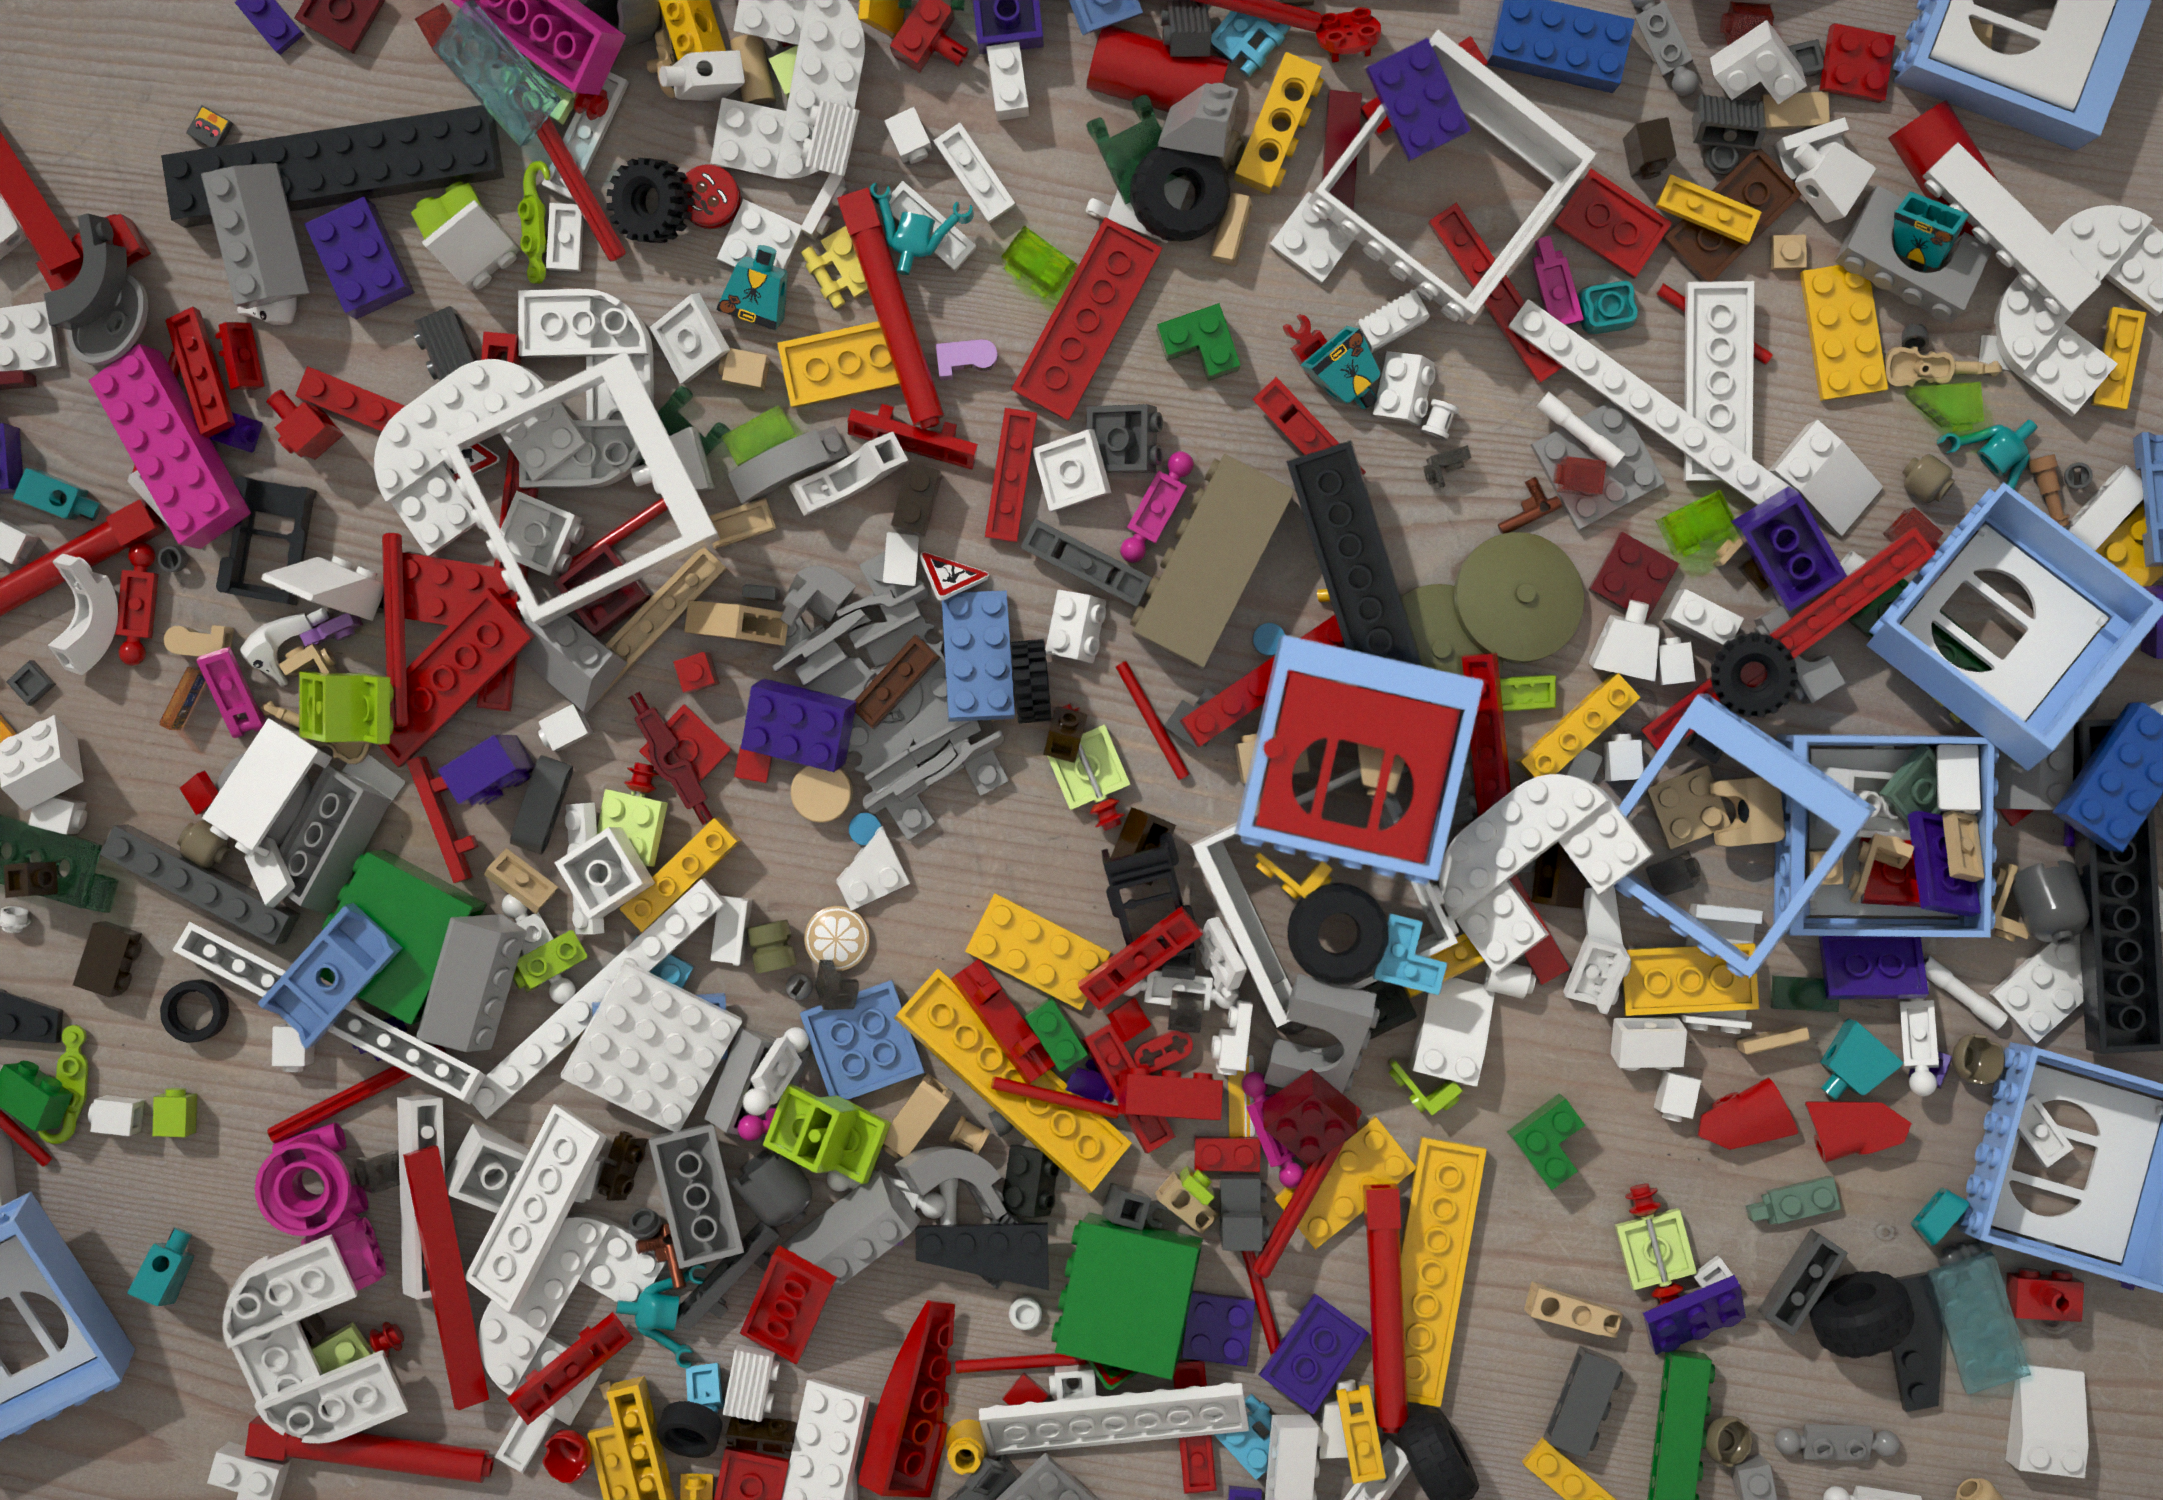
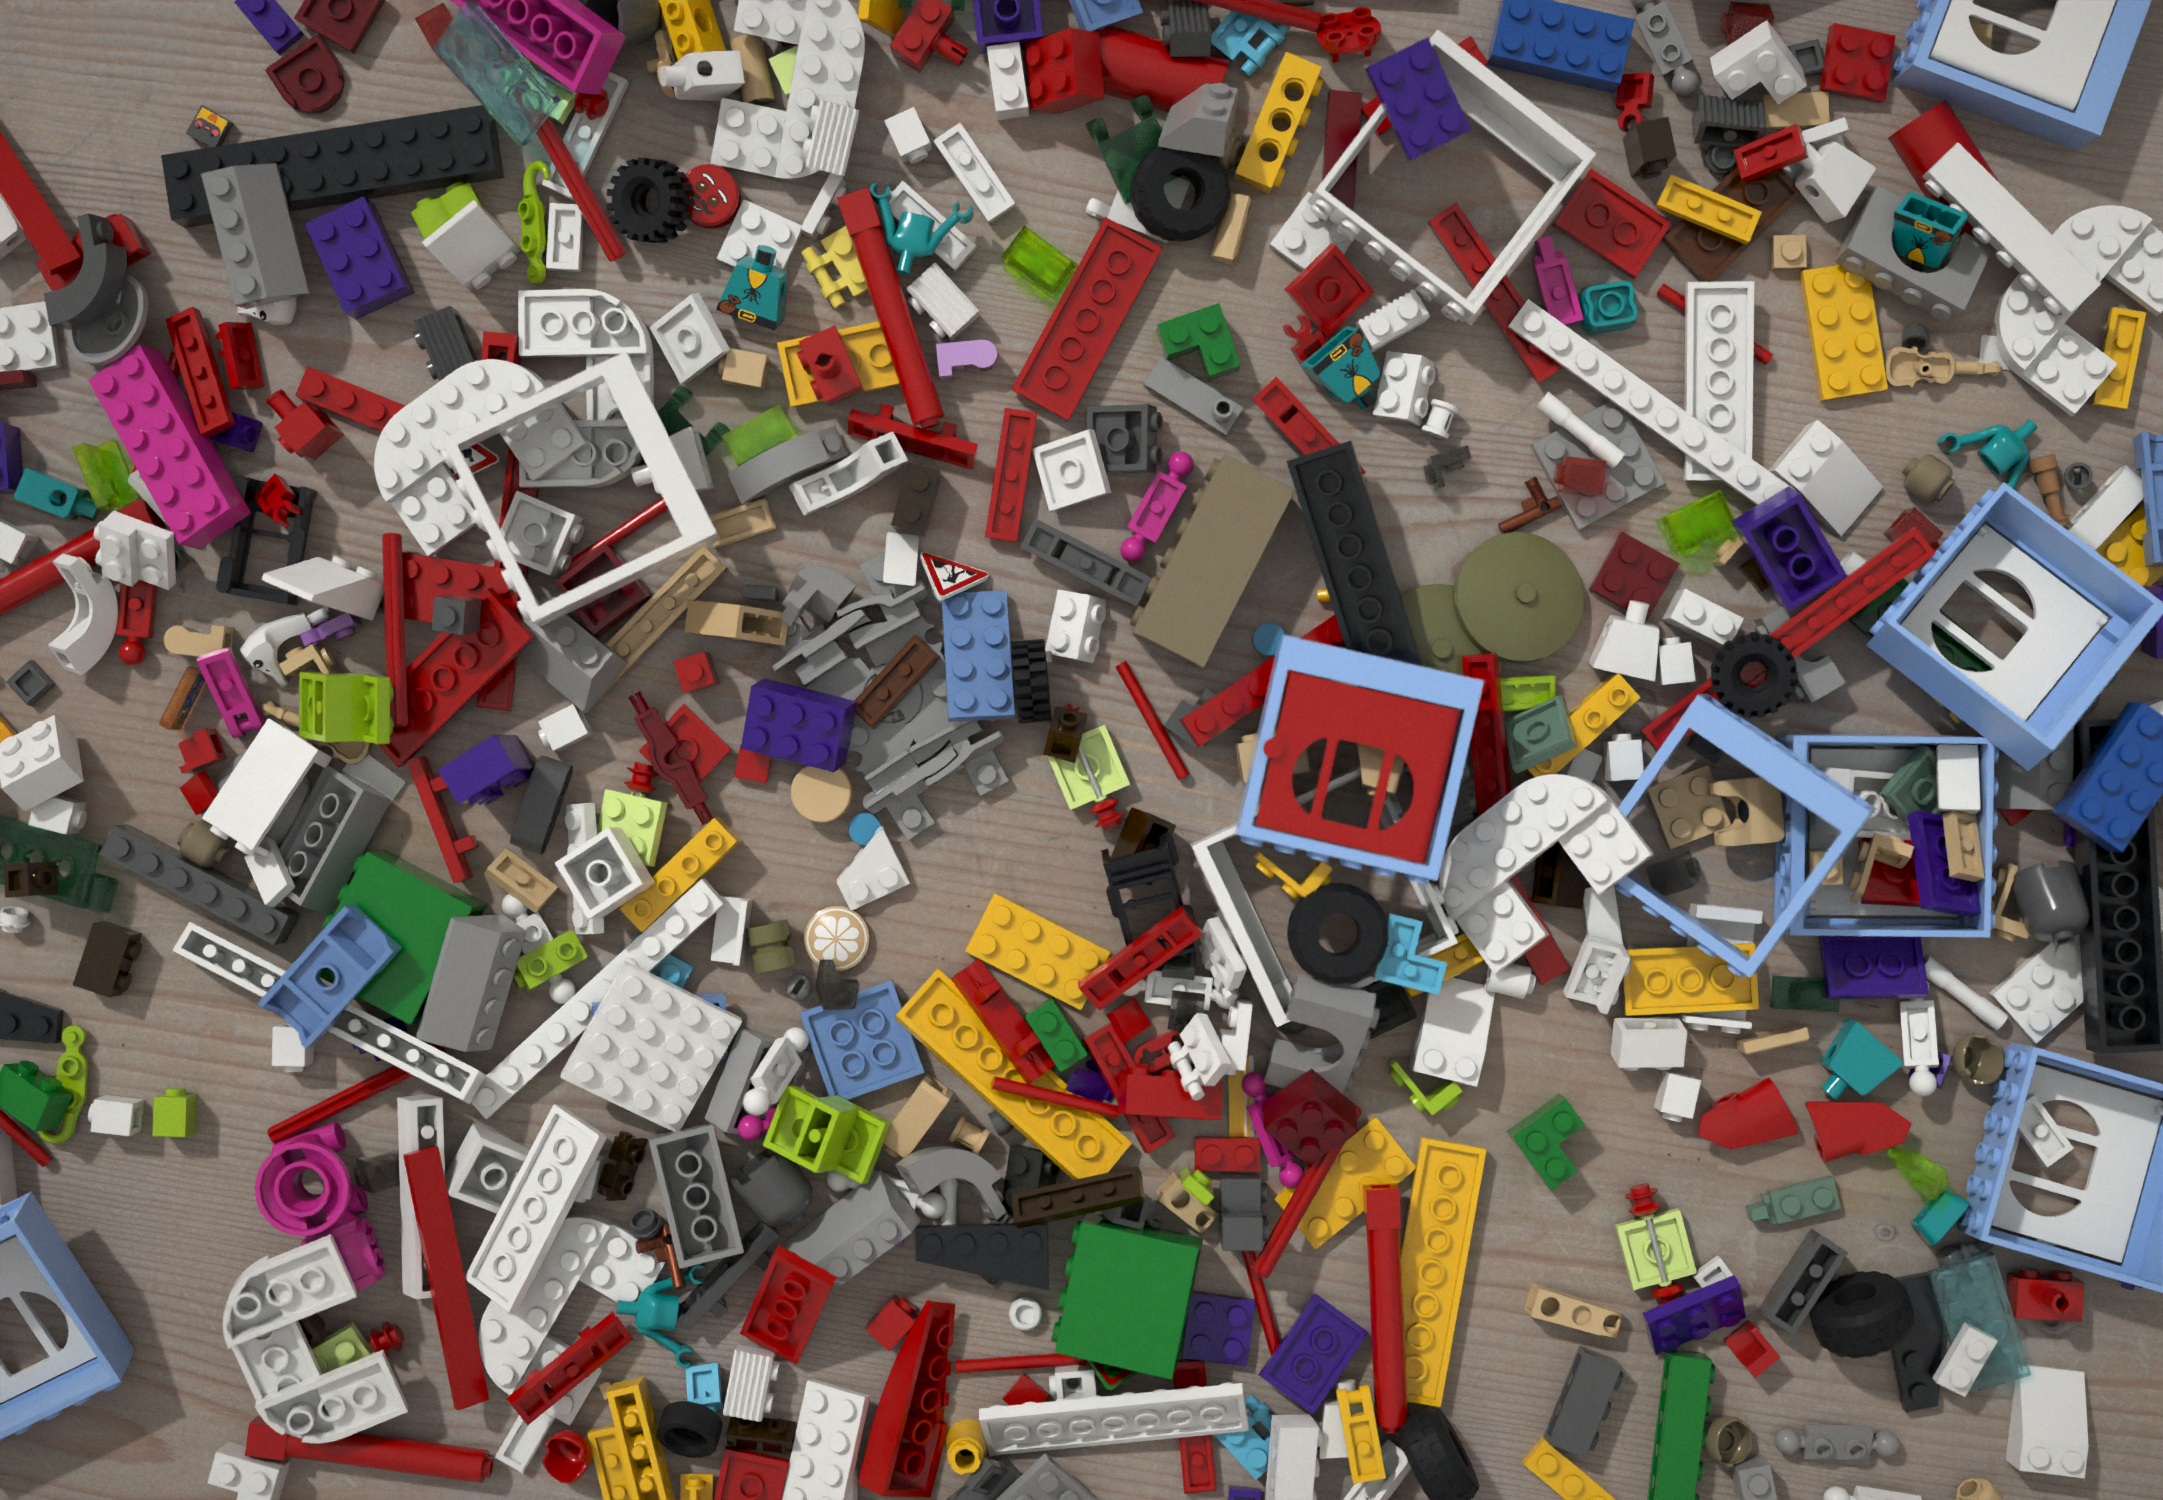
teal torso [127,1227,195,1307] -> none
black tyre [160,979,229,1043] -> none
clear neon green slope [1905,382,1984,432] -> none
none -> clear neon green bracket [72,440,140,512]
none -> white plate [94,511,176,590]
none -> red panel [178,728,228,773]
none -> red plate [254,473,301,528]
none -> dark red tile [264,34,345,114]
none -> dark grey brick [431,594,482,635]
none -> red brick [797,325,864,406]
none -> red brick [865,1294,918,1351]
none -> white brick [906,263,980,341]
none -> dark brown plate [1012,1166,1145,1229]
none -> red brick [1025,28,1105,114]
none -> light grey piece [1143,356,1244,437]
none -> white plate [1168,1013,1232,1101]
none -> red plate [1284,243,1374,338]
none -> sand green tile [1504,695,1577,773]
none -> red plate [1616,72,1655,132]
none -> red panel [1724,1320,1781,1378]
none -> red plate [1734,124,1808,183]
none -> clear neon green bracket [1887,1145,1948,1200]
none -> white plate [1932,1322,1998,1397]

